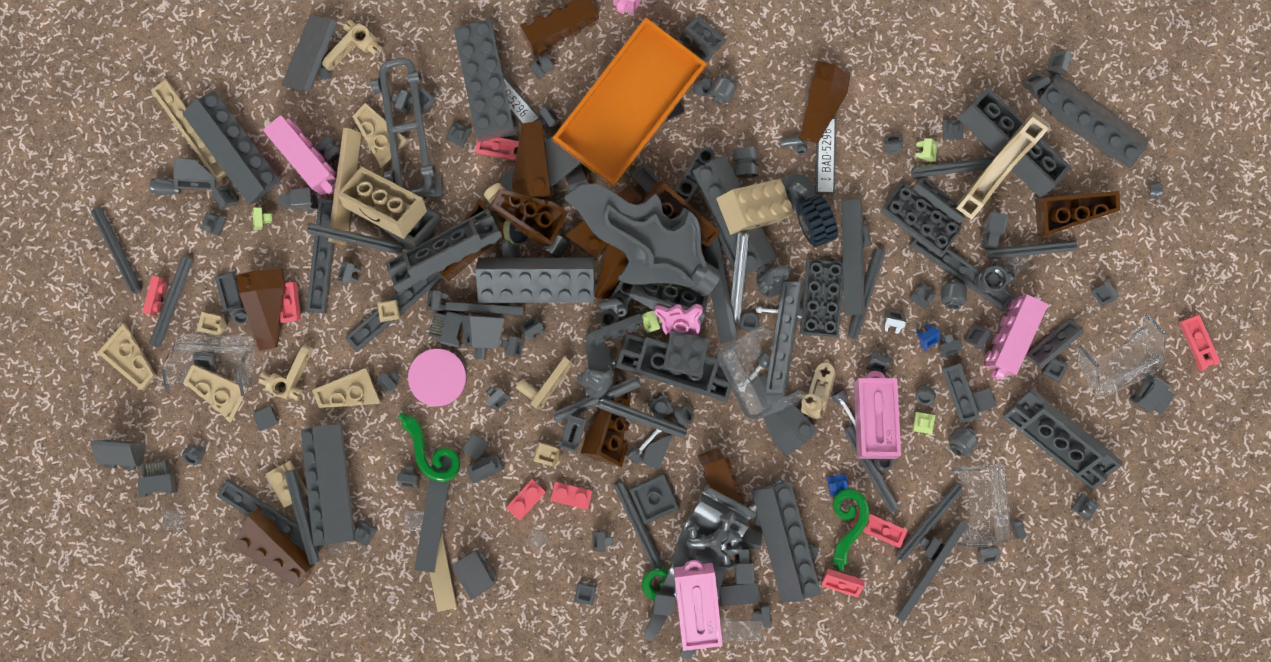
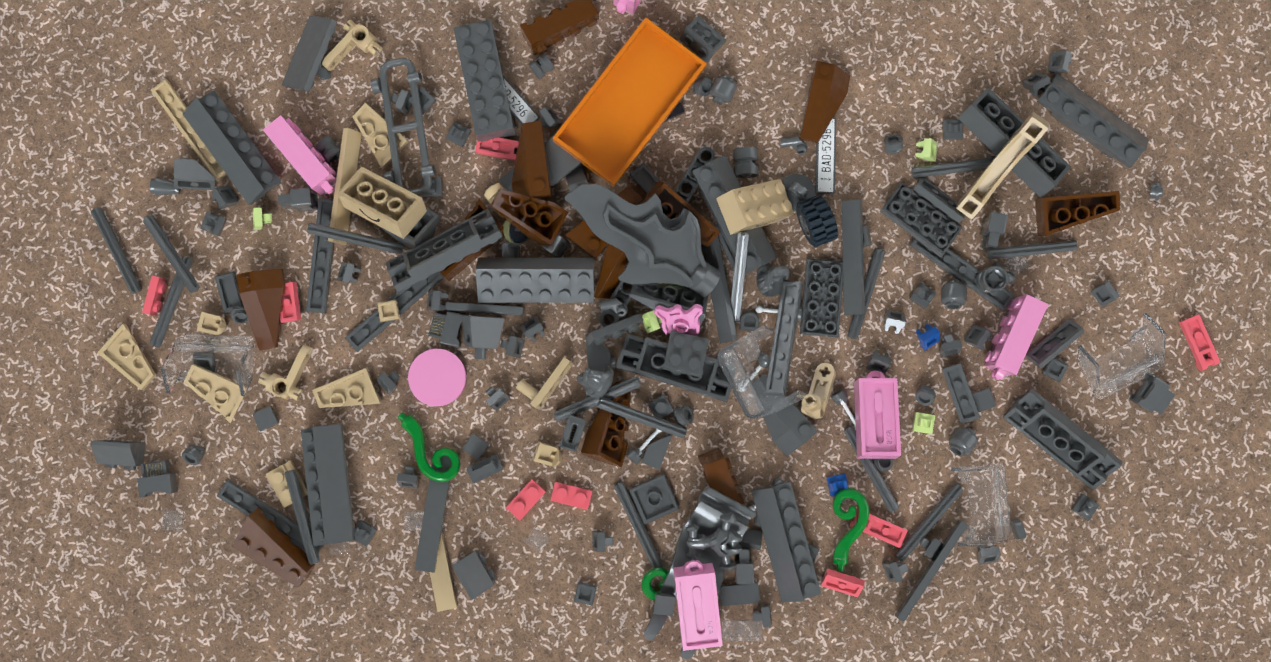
none -> dark grey axle [143,216,200,293]
none -> dark grey tile [882,561,909,583]

